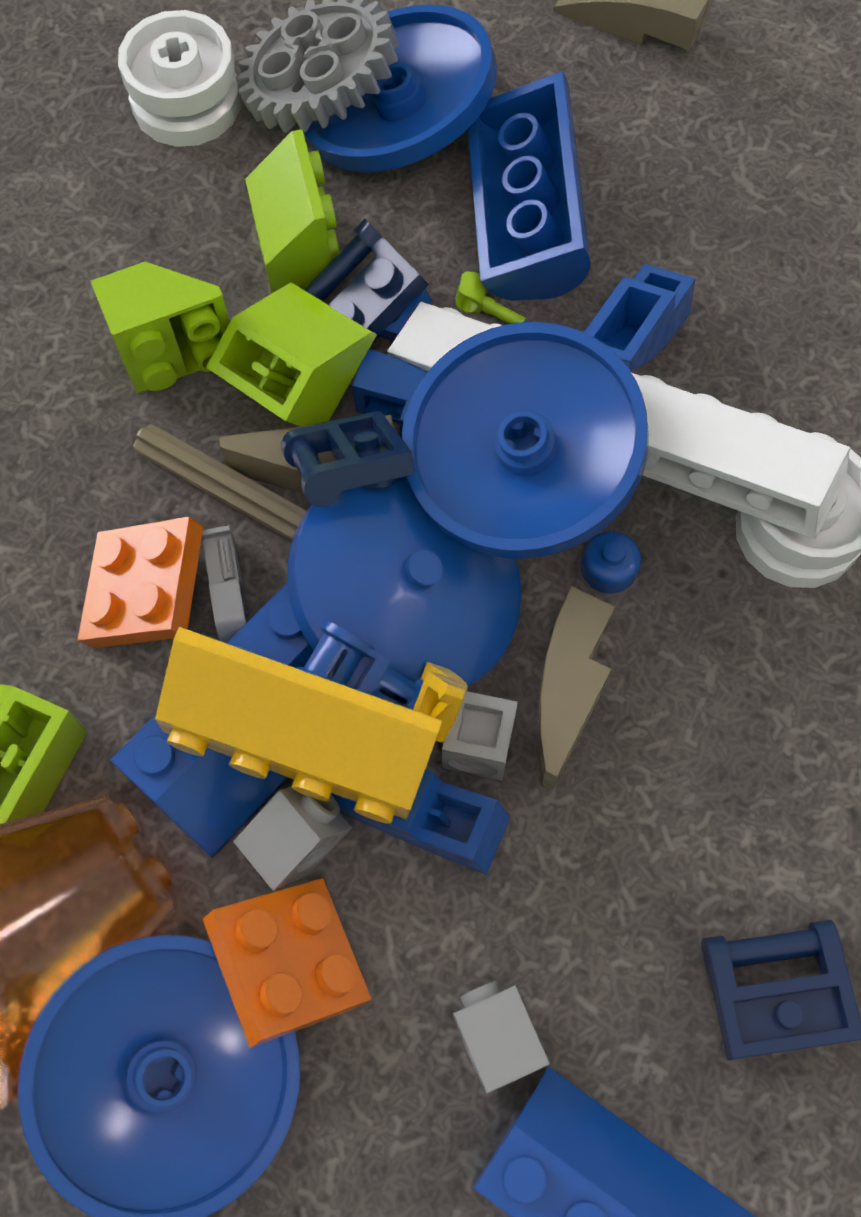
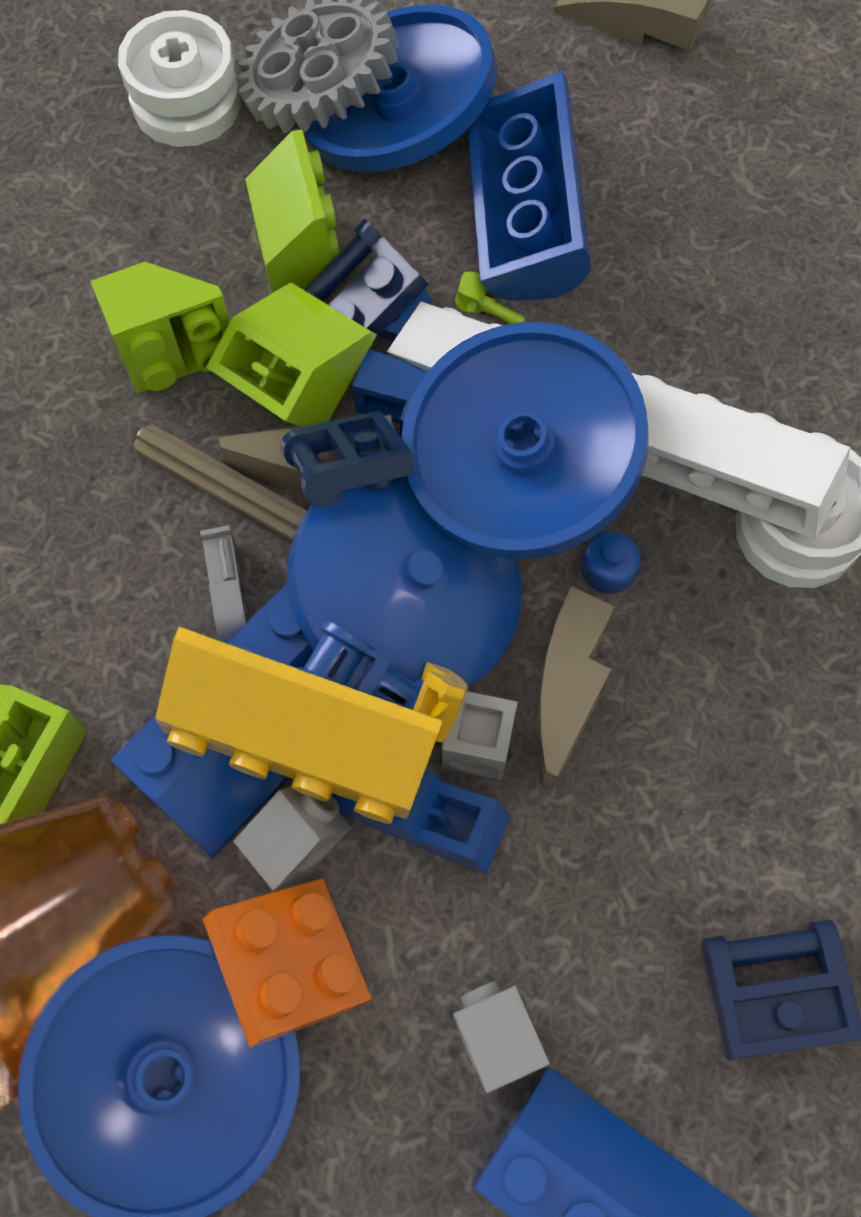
plate [77,517,204,647] -> none
blue slope [584,263,695,370] -> none

